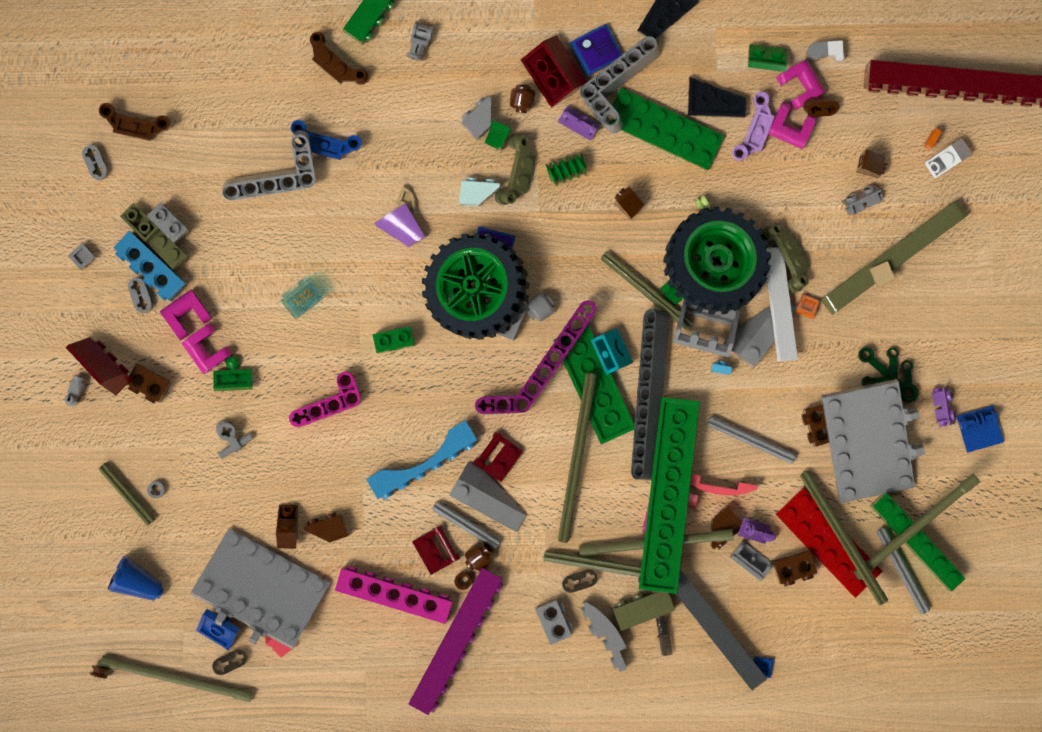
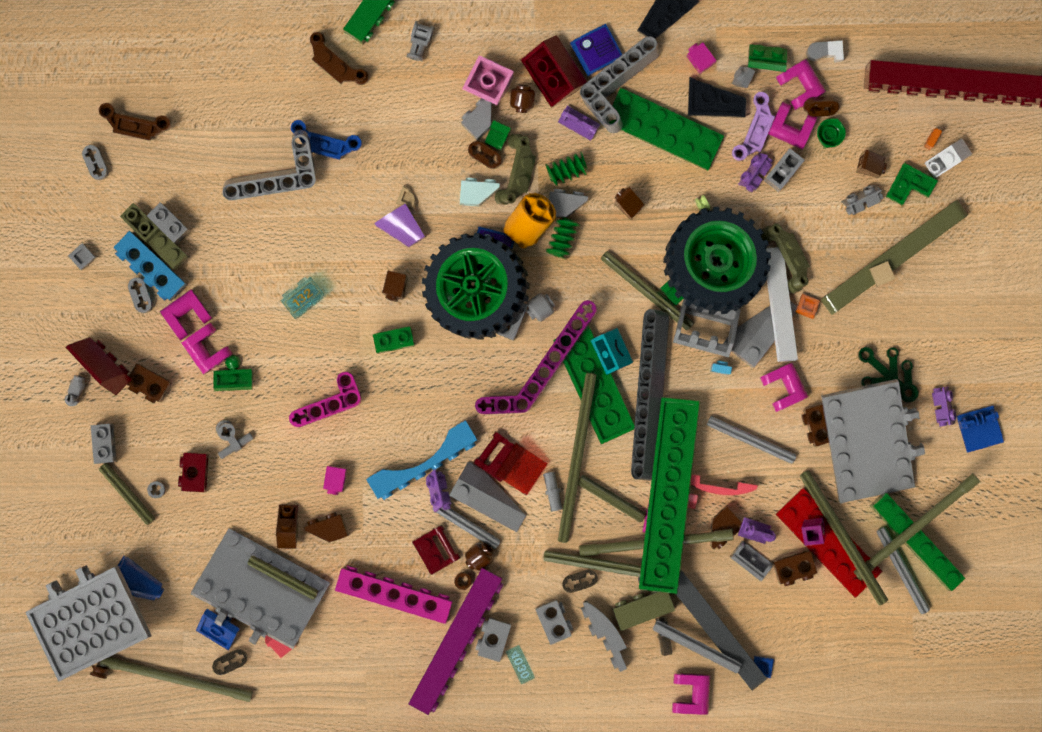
none -> light grey hinge [25,565,152,682]
none -> light grey brick [90,424,117,464]
none -> dark red brick [178,453,209,493]
none -> olive axle [248,556,318,599]
none -> dark pink brick [323,466,347,495]
none -> reddish brown brick [382,270,408,302]
none -> medium lavender hinge [426,470,452,513]
none -> bright pink slope [462,55,514,105]
none -> reddish brown beam [468,141,501,169]
none -> light grey brick [475,617,511,662]
none -> clear red tile [495,443,547,496]
none -> light orange cylinder [503,193,556,248]
none -> clear light blue sticker [506,645,535,684]
none -> light grey pin [543,472,563,512]
none -> green piece [546,217,580,260]
none -> light grey slope [549,189,588,218]
none -> olive axle [578,475,646,522]
none -> light grey axle [653,620,742,673]
none -> dark pink connector [672,673,710,715]
none -> dark pink brick [686,42,717,74]
none -> light grey plate [732,66,755,88]
none -> medium lavender hinge [738,153,773,193]
none -> dark pink connector [760,362,809,412]
none -> light grey brick [764,148,804,192]
none -> magenta brick [802,518,826,546]
none -> green hat [817,118,846,149]
none -> green plate [885,163,938,206]

